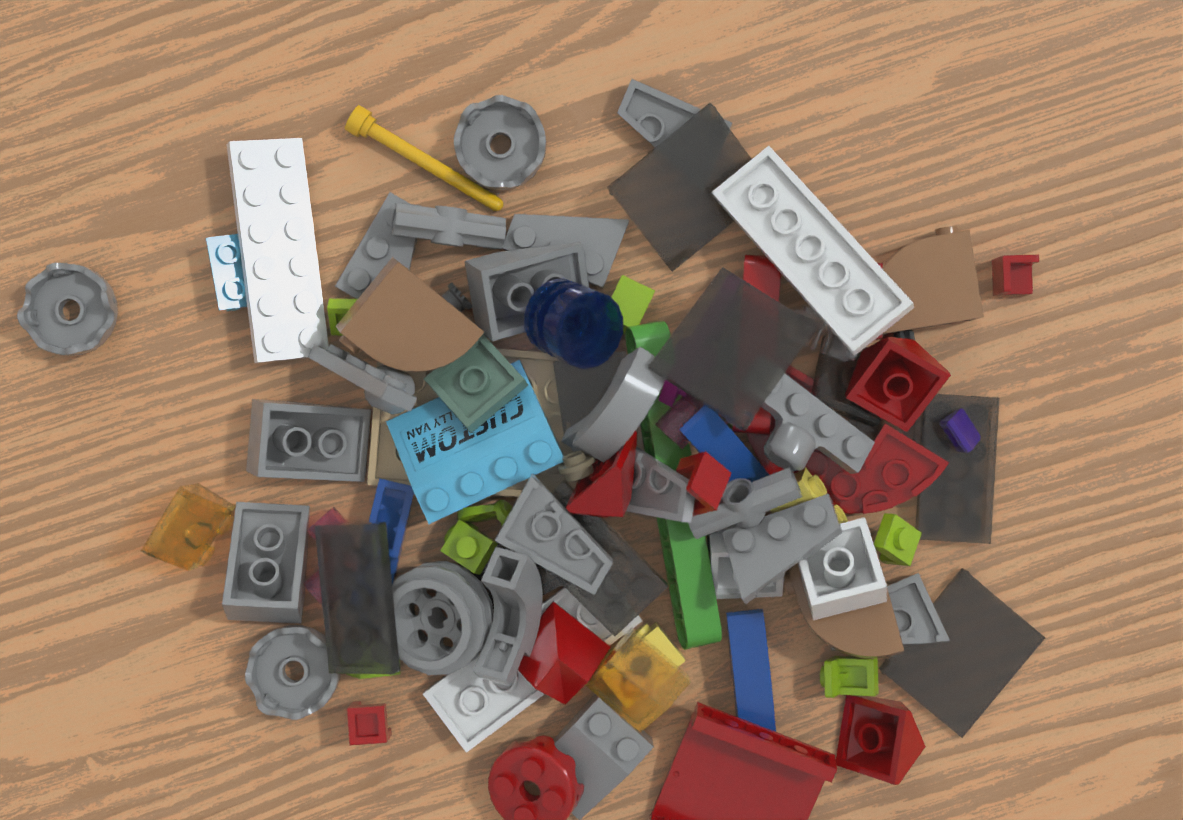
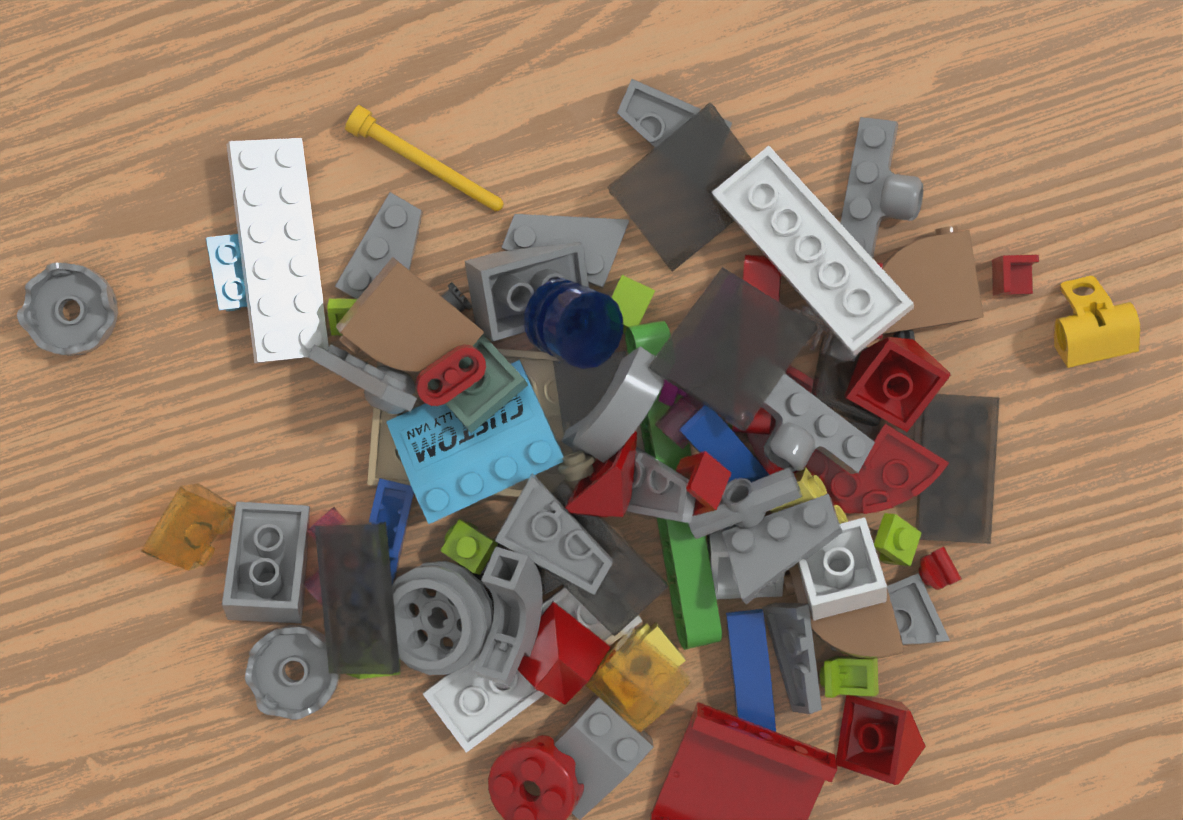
light grey slope [246,399,371,482] -> none
red panel [347,701,392,746] -> none
light grey piece [392,203,506,249] -> none
light grey plate [454,95,547,190] -> none
lime piece [457,499,513,526] -> none
clear smoke piece [878,568,1046,738] -> none
dark purple slope [939,408,981,453] -> none
none -> red plate [415,345,486,406]
none -> light grey wing [762,603,822,714]
none -> light grey plate [840,117,923,258]
none -> red plate [918,546,962,590]
none -> yellow piece [1054,276,1140,368]

